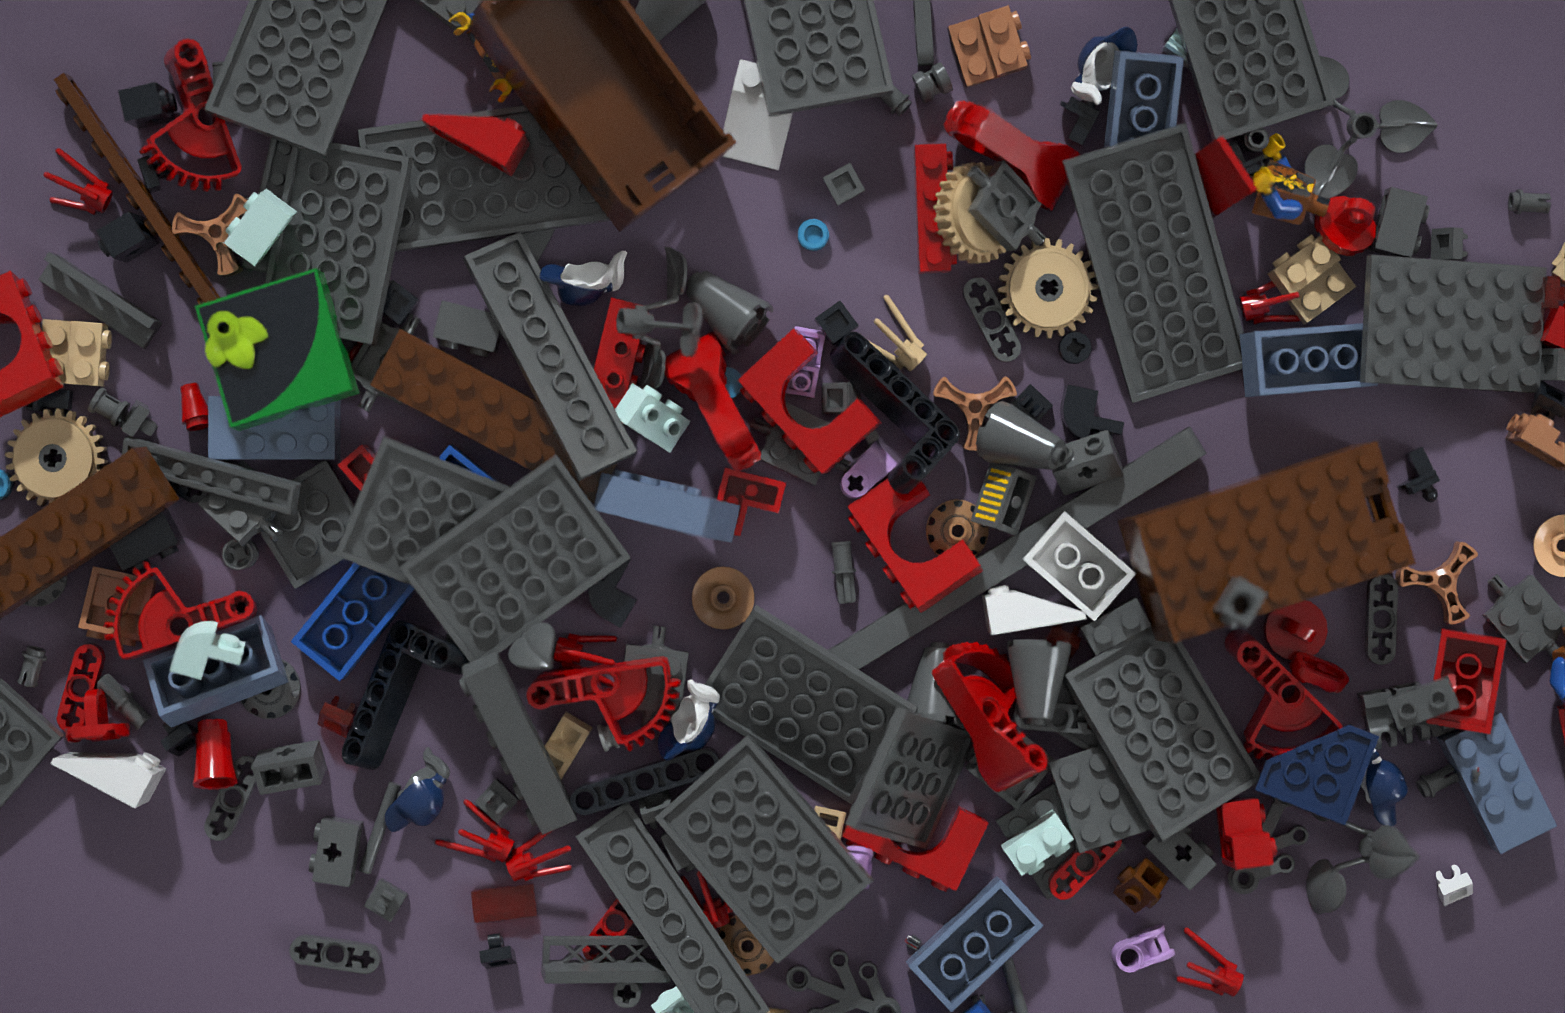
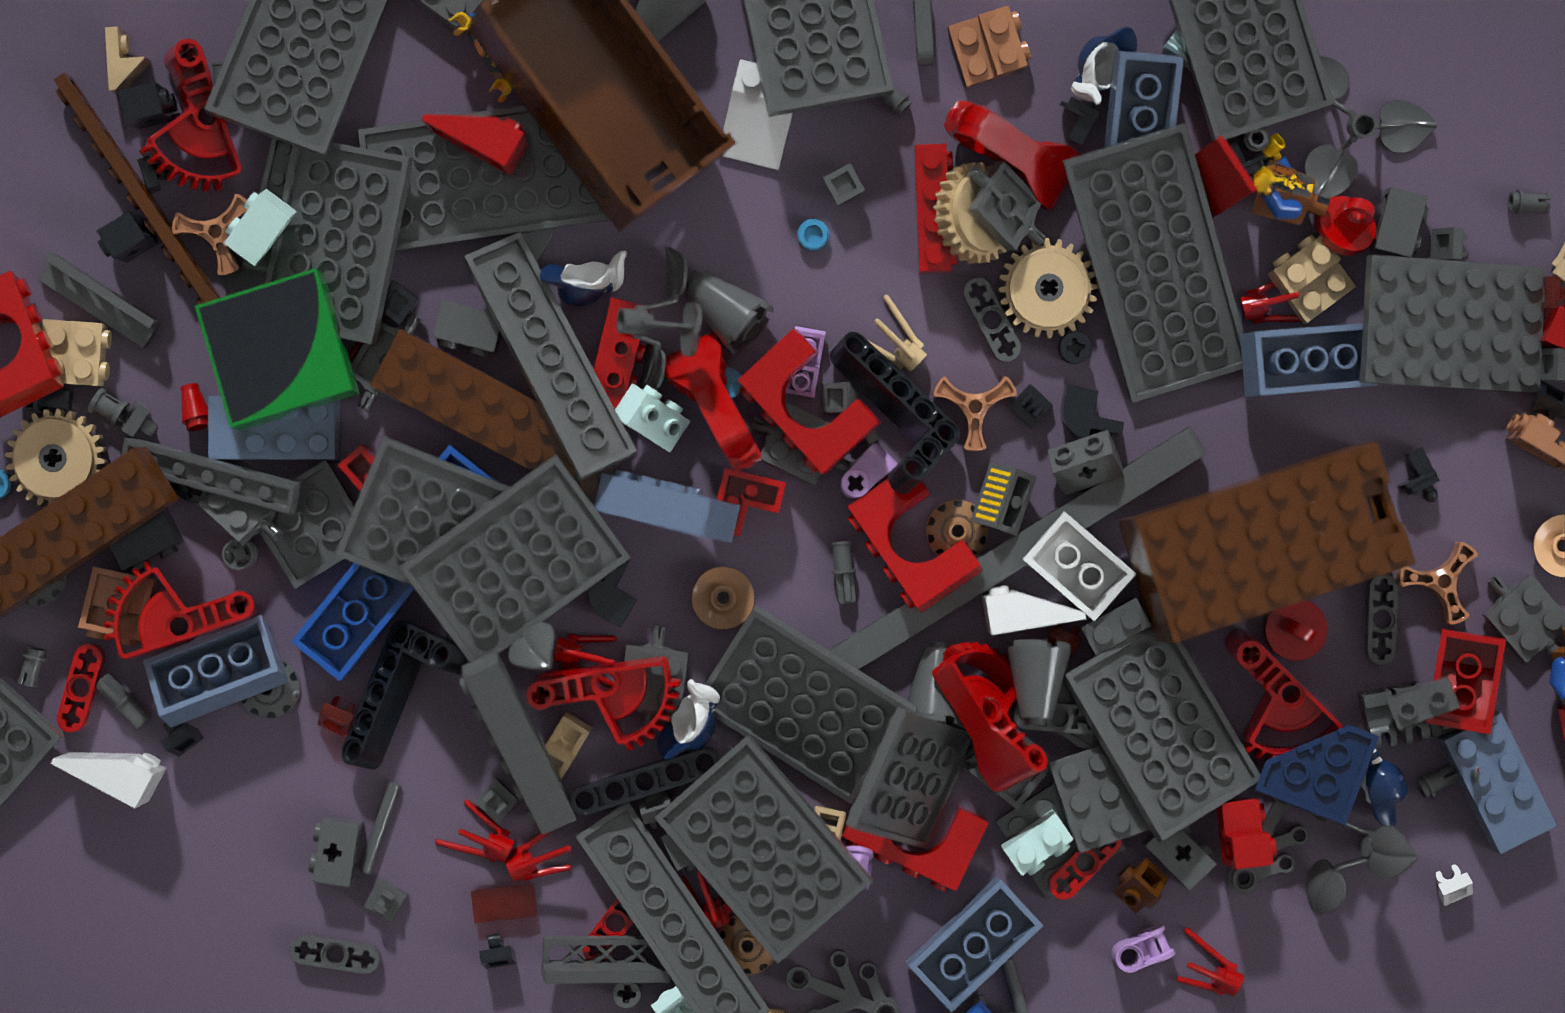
red plant [44,148,113,215] -> none
red tile [65,688,130,743] -> none
light aqua brick [170,621,246,680] -> none
red plant [193,718,238,790] -> none
dark grey beam [204,755,257,841] -> none
lime plate [205,311,268,369] -> none
dark grey brick [252,740,327,795] -> none
dark blue hair [384,747,450,832] -> none
light grey bush [597,724,620,752] -> none
black tile [814,301,859,345] -> none
dark grey piece [905,934,922,950] -> none
dark grey wheel [912,62,953,104] -> none
dark grey cone [976,401,1068,470] -> none
dark grey brick [1213,577,1268,629] -> none
red plate [1289,652,1349,693] -> none
none -> tan slope [105,27,151,94]

